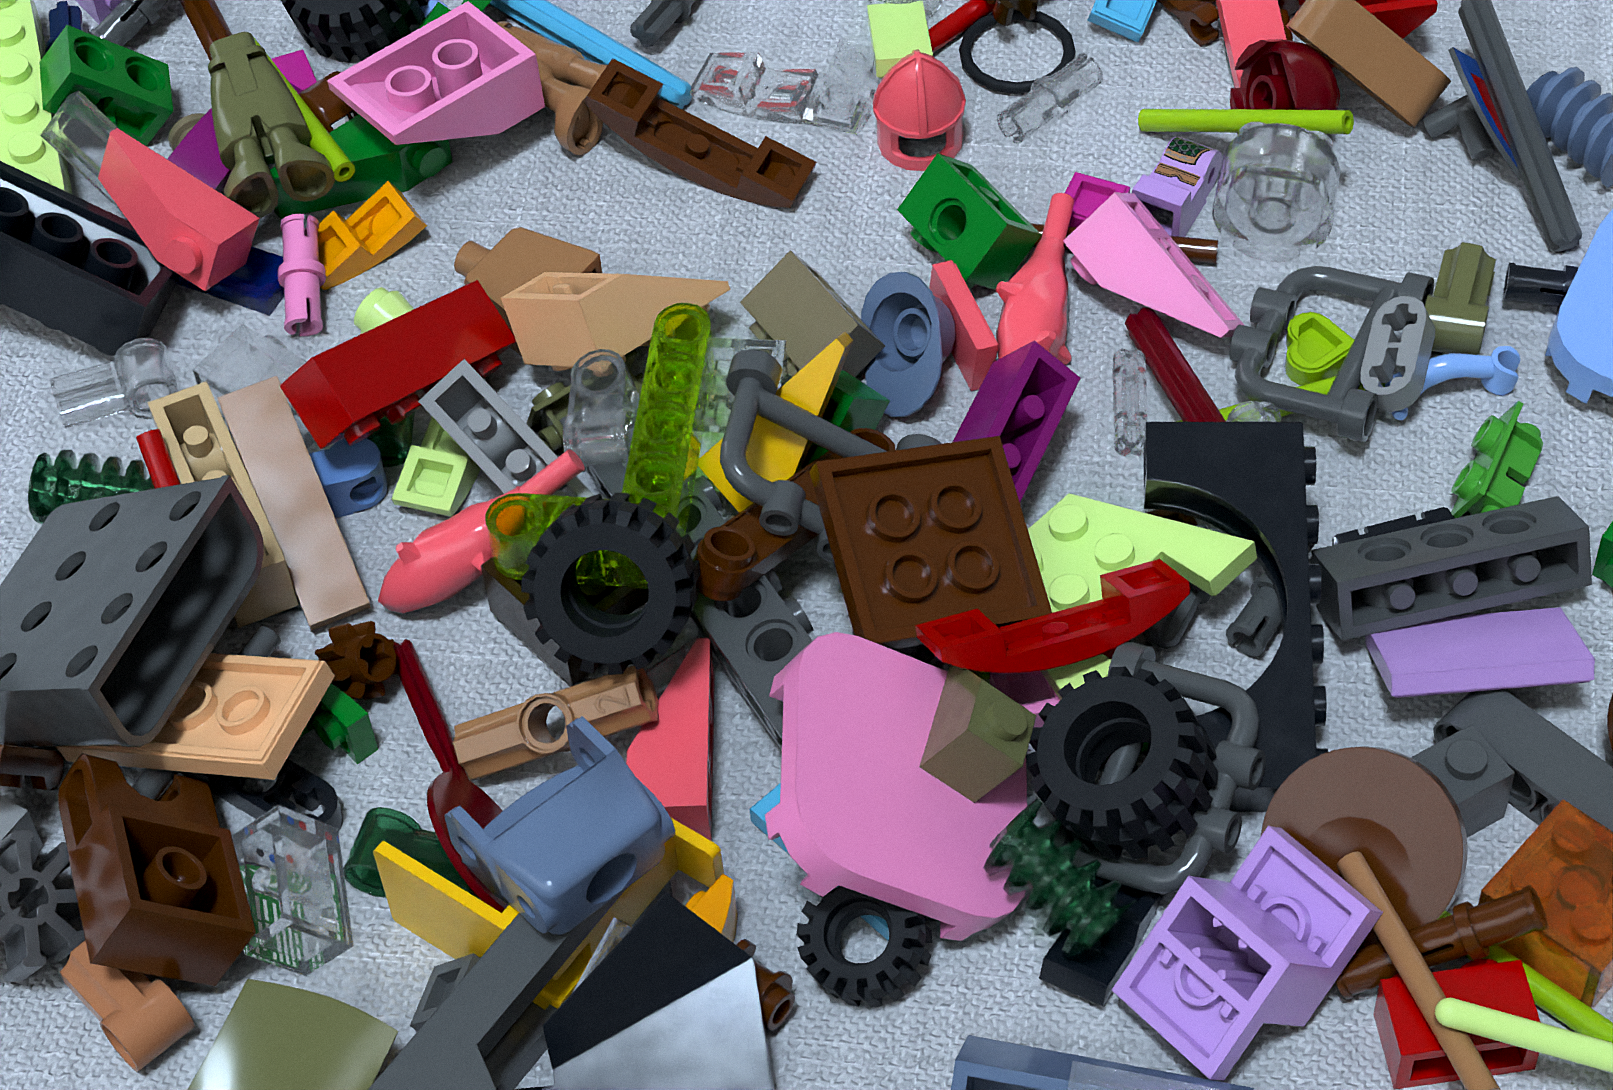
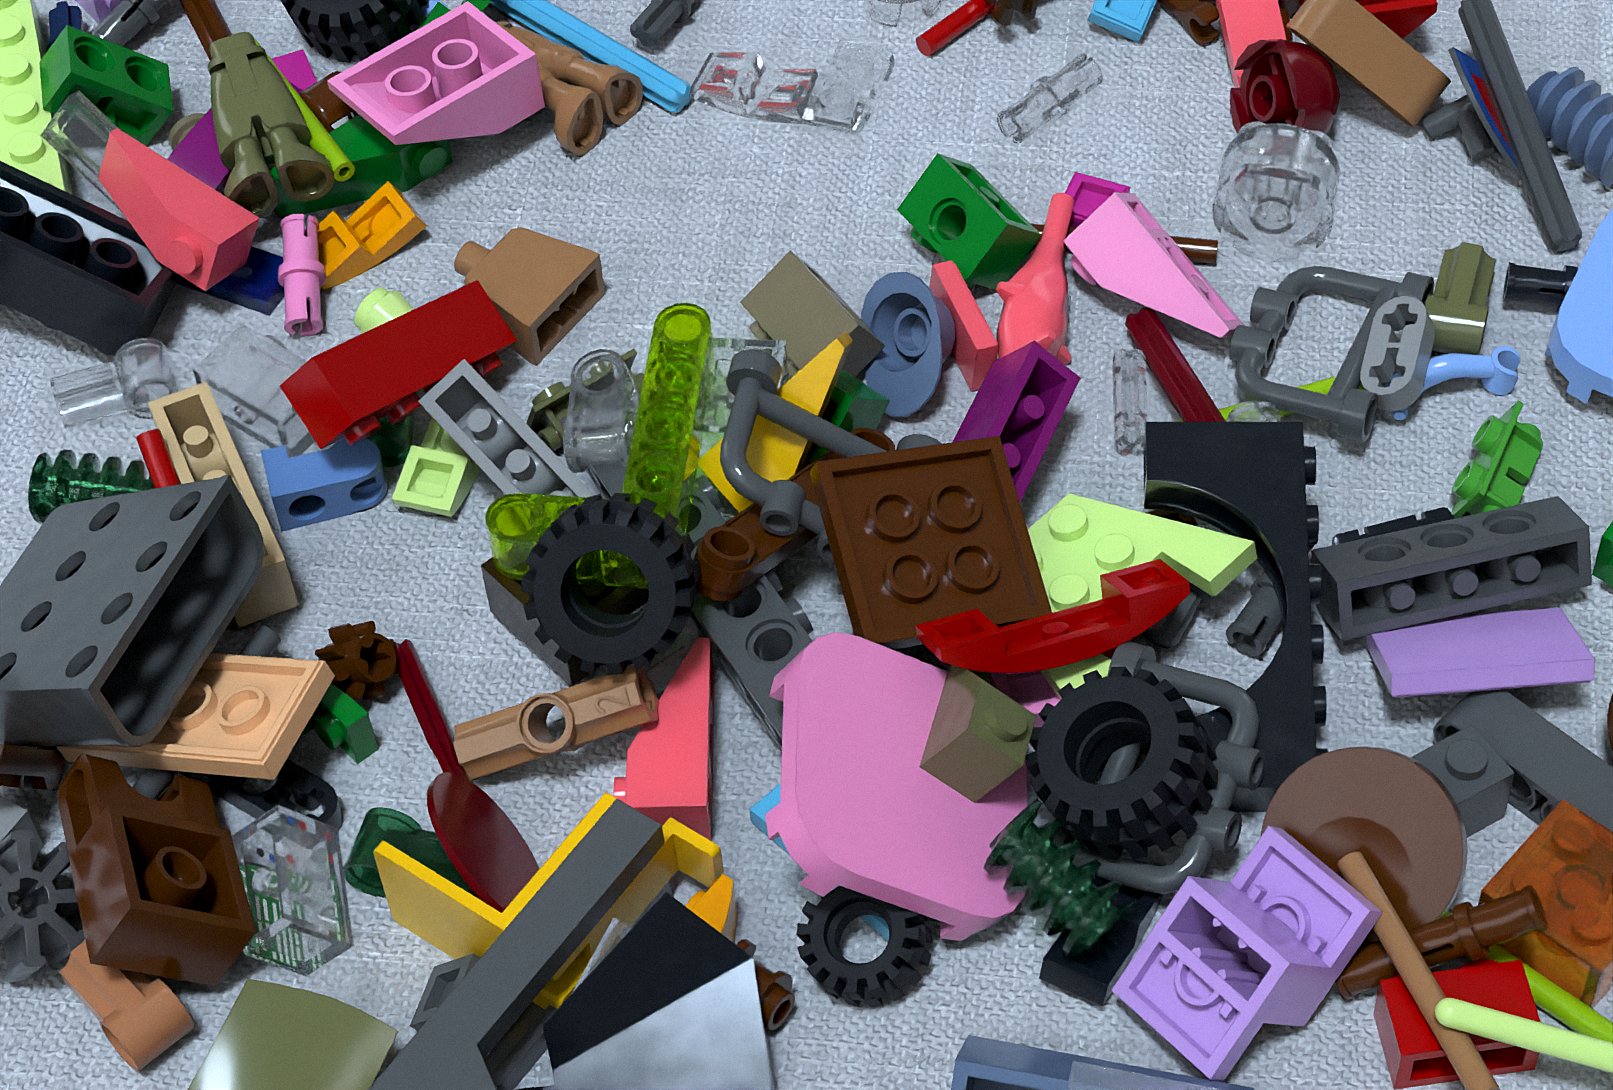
tile [218,375,371,631] -> none
coral piece [378,449,585,613] -> none
sand blue piece [445,716,675,935] -> none
light nougat slope [501,272,731,373] -> none
reddish brown slope [585,58,817,208] -> none
yellowish green tile [867,1,933,78] -> none
coral helmet [873,49,966,171] -> none
black piece [959,10,1076,94] -> none
lavender leg [1132,136,1222,237] -> none
lime piece [1138,109,1354,134] -> none
lime tile [1285,312,1354,385] -> none

